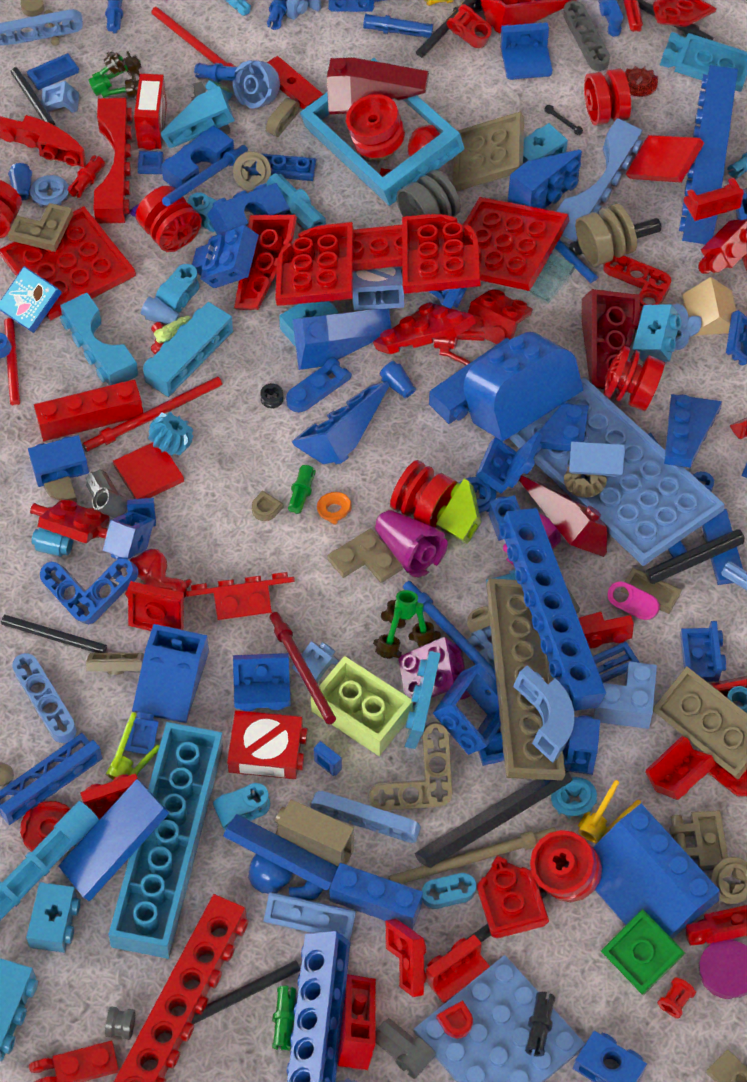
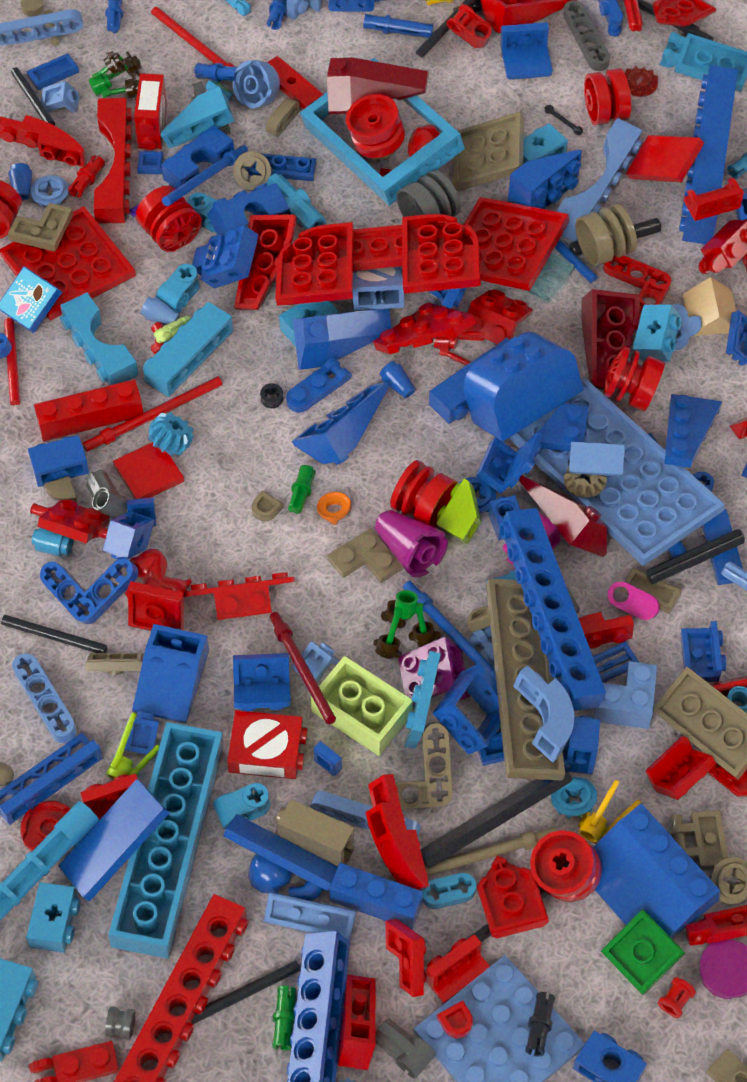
none -> red slope [365,774,429,891]

